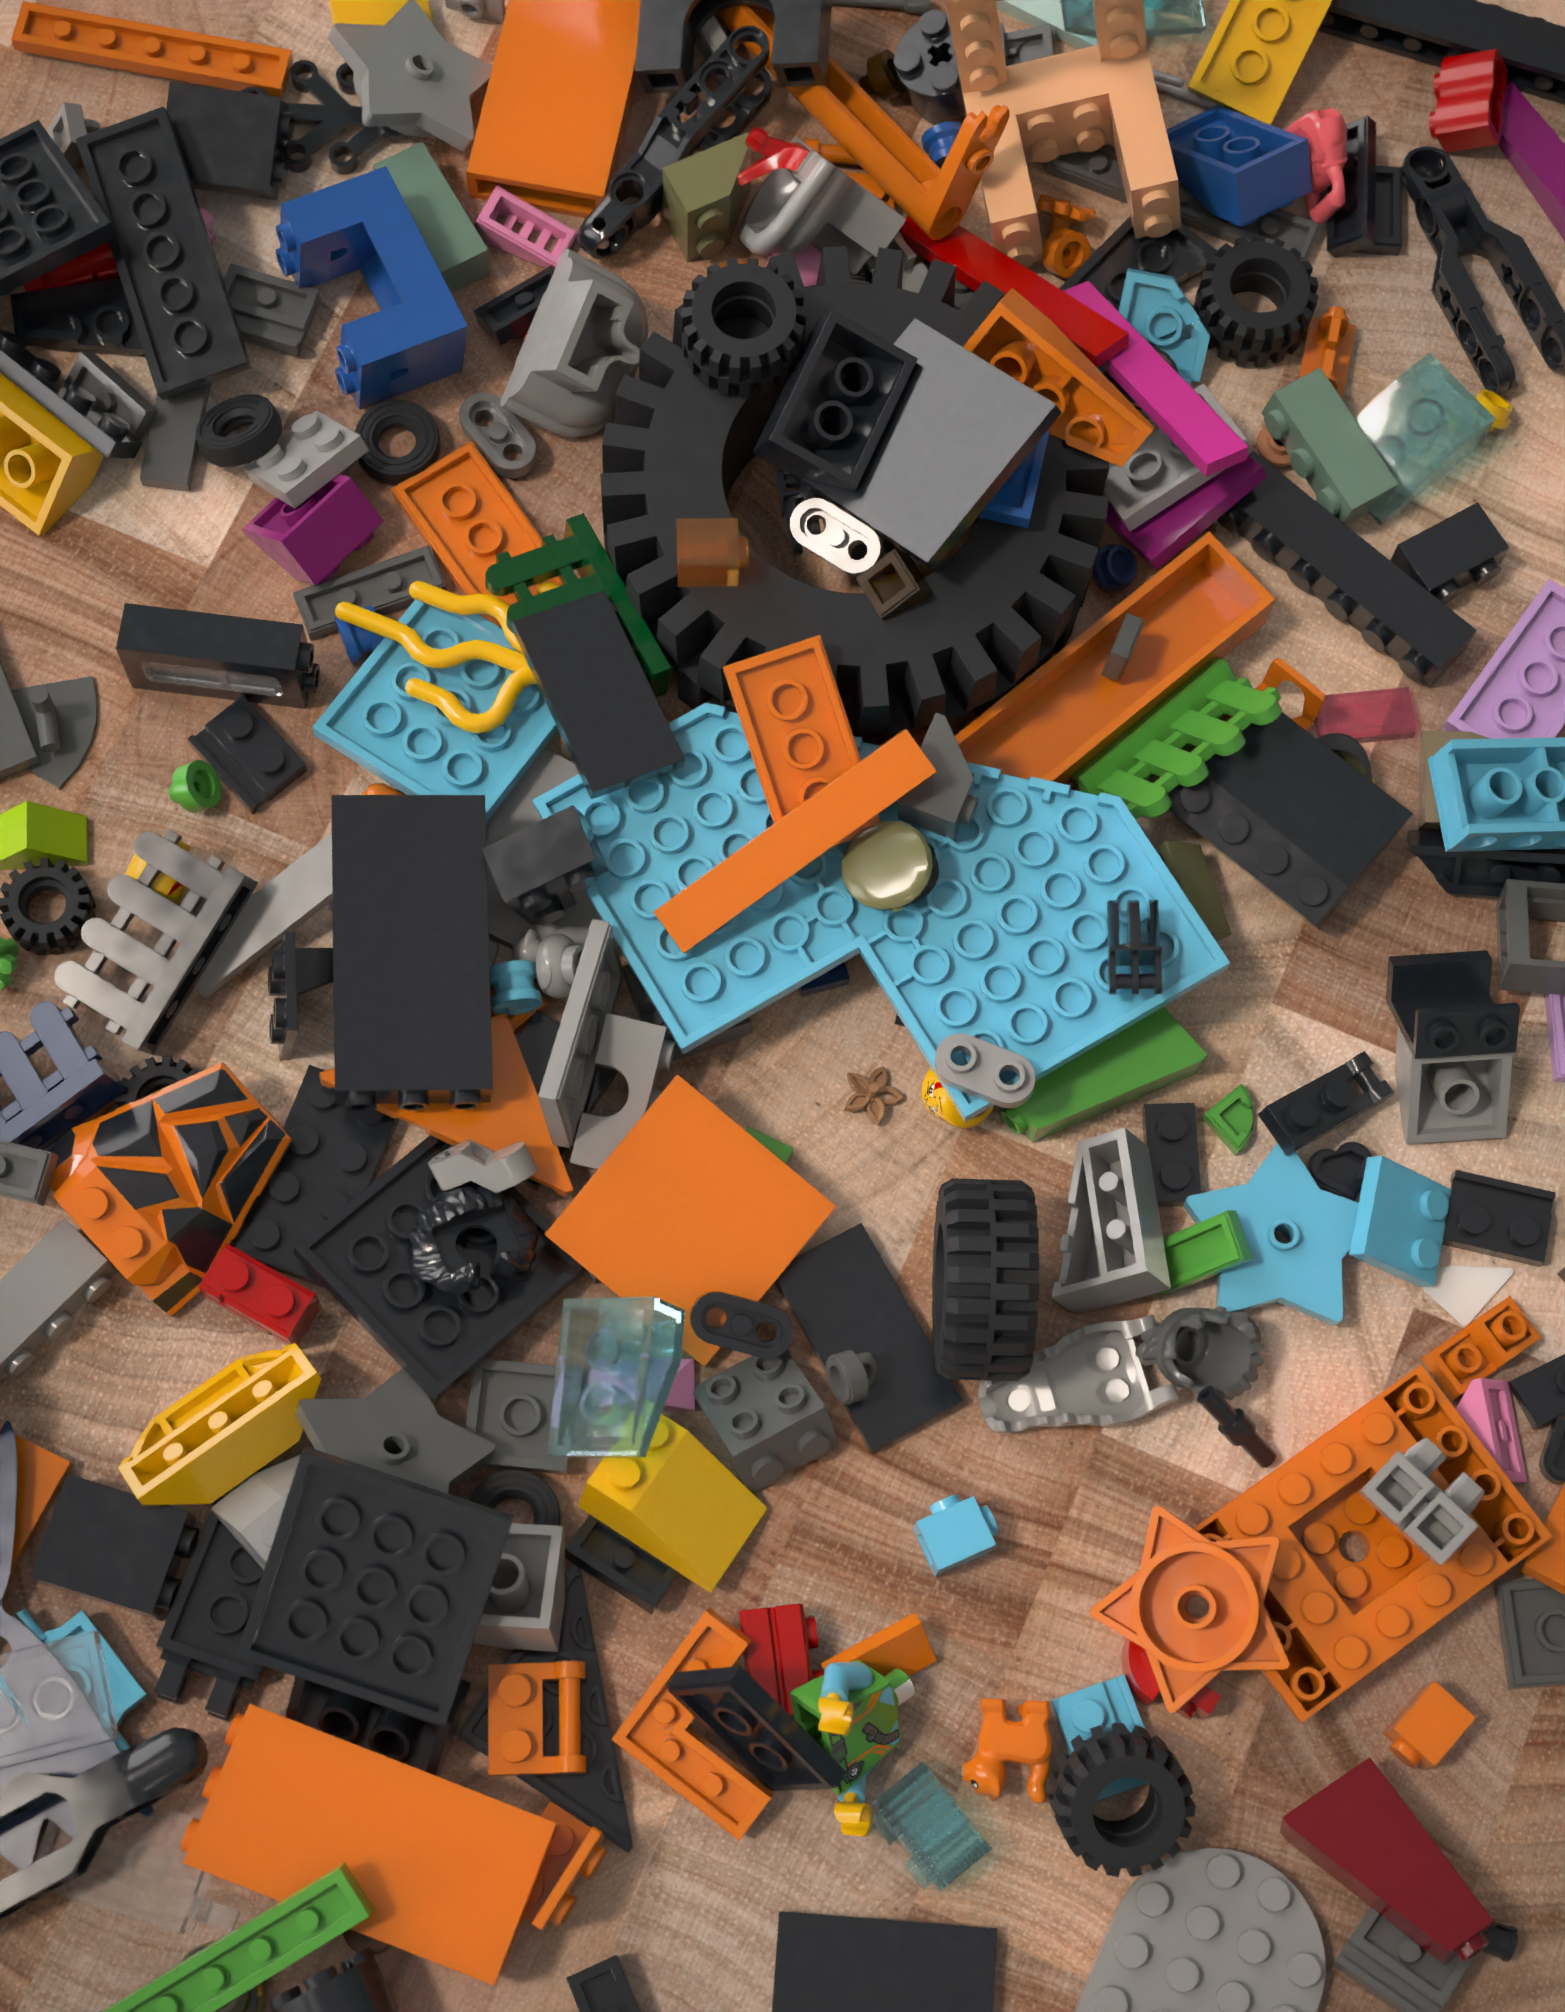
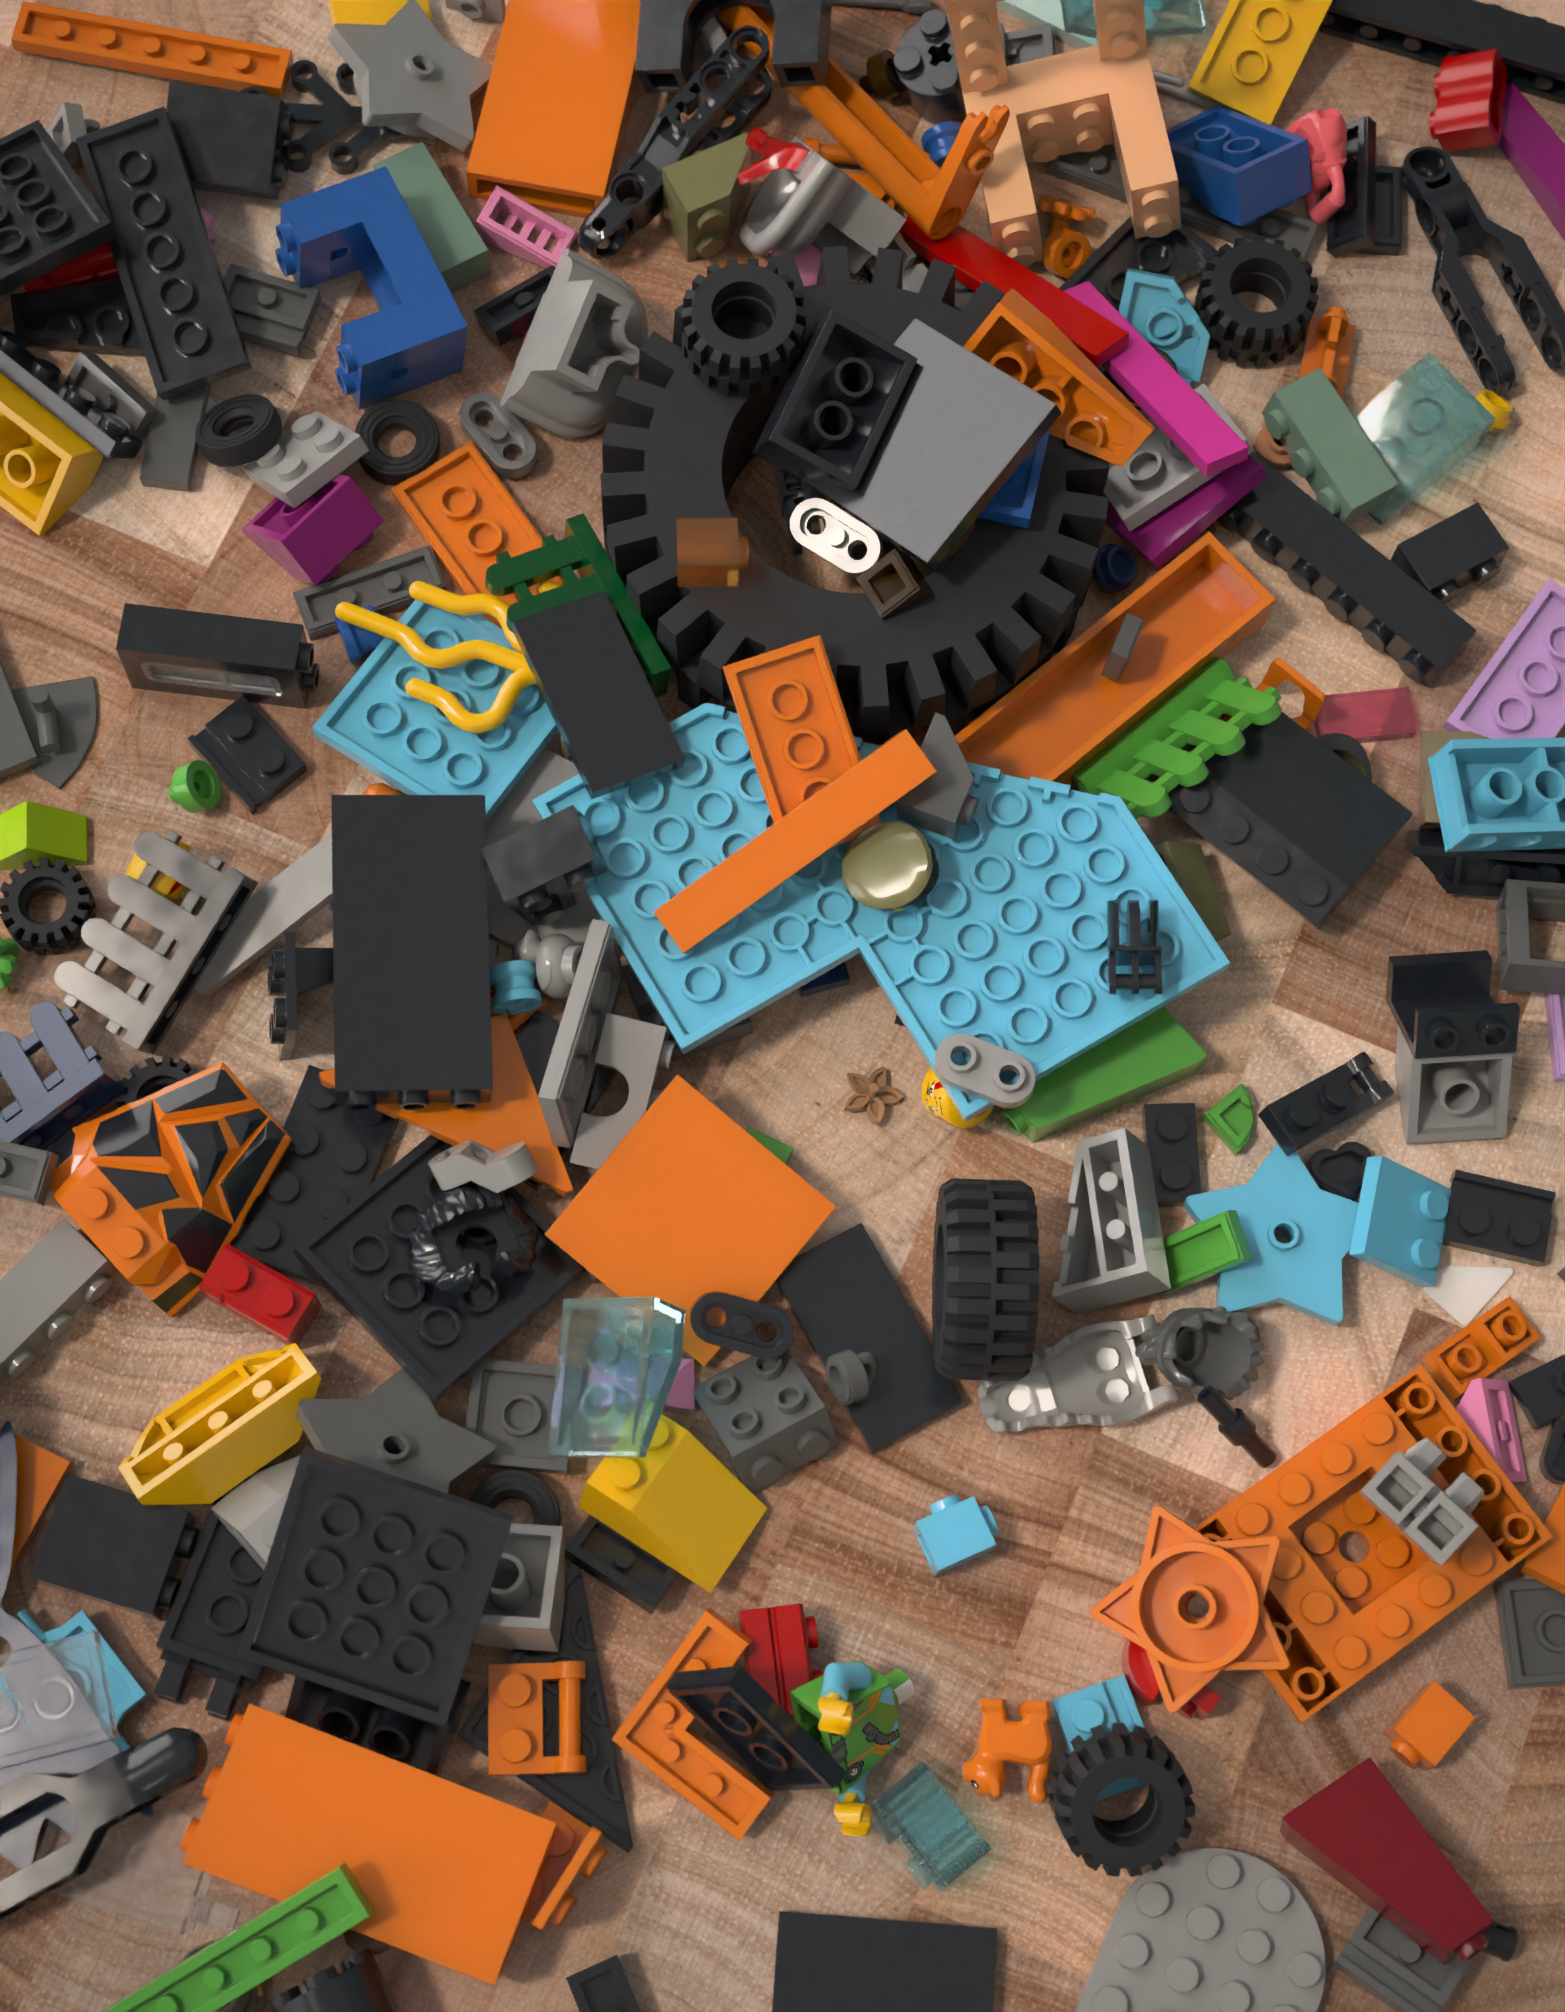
orange tile [820,1613,937,1676] -> none

